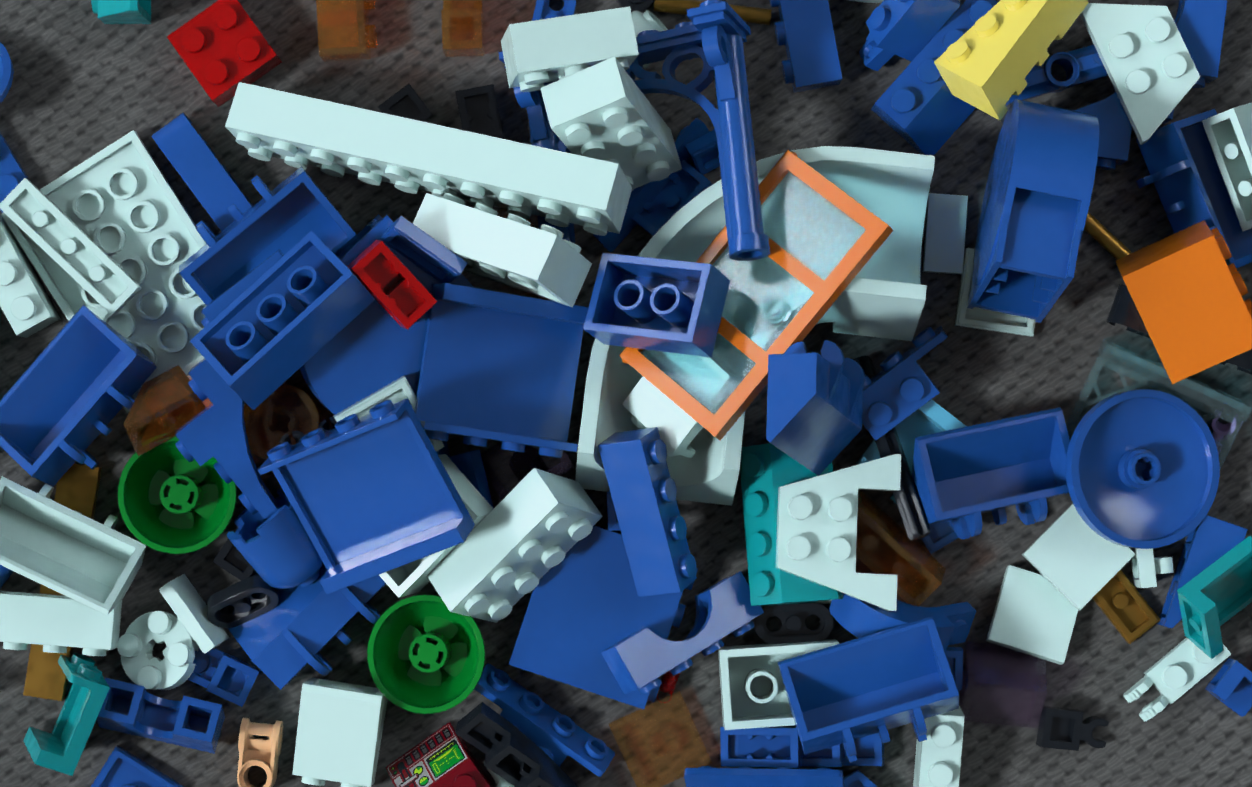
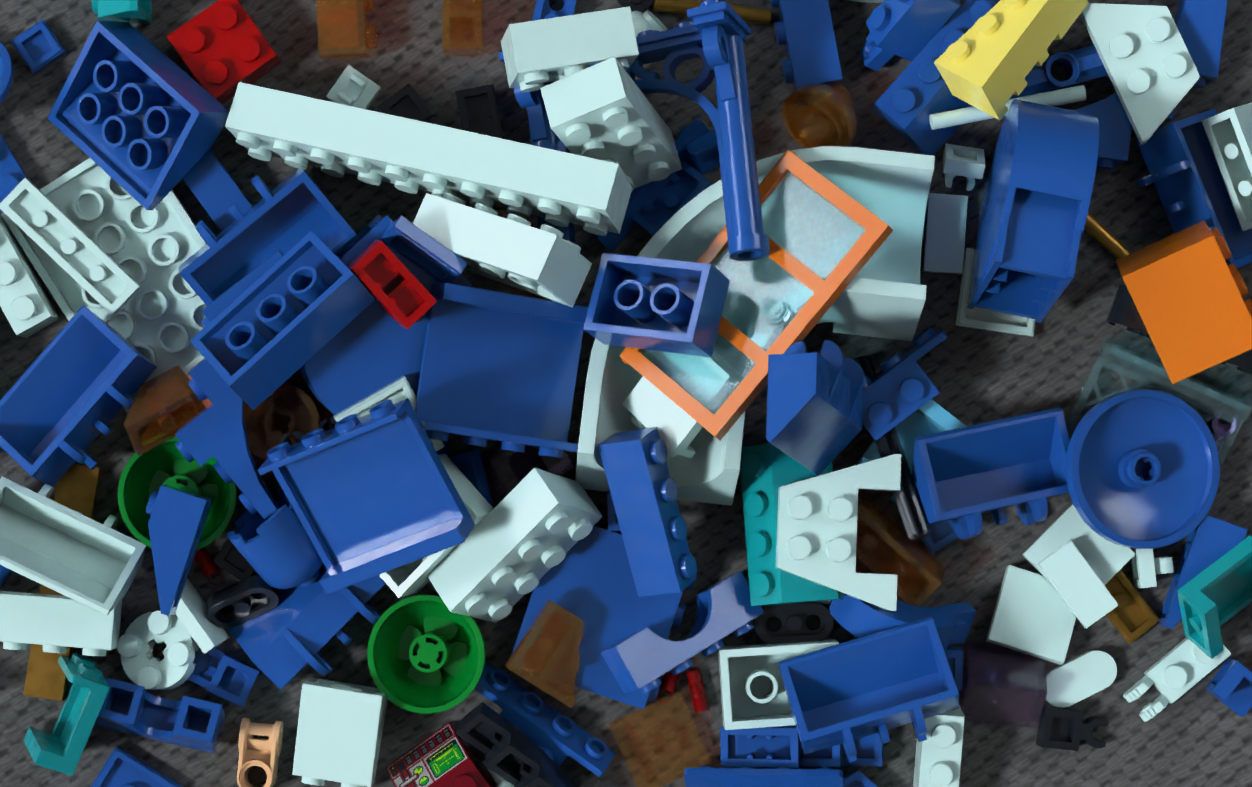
none -> blue tile [11,19,67,75]
none -> blue slope [47,20,230,210]
none -> blue slope [146,485,213,616]
none -> red piece [194,547,223,585]
none -> light aqua tile [326,64,381,109]
none -> clear orange wing [505,599,584,708]
none -> red piece [685,658,711,723]
none -> clear orange piece [782,84,857,148]
none -> light aqua bar [929,85,1086,130]
none -> light aqua tile [942,143,985,191]
none -> light aqua tile [1038,541,1118,628]
none -> light aqua tile [1041,650,1117,708]

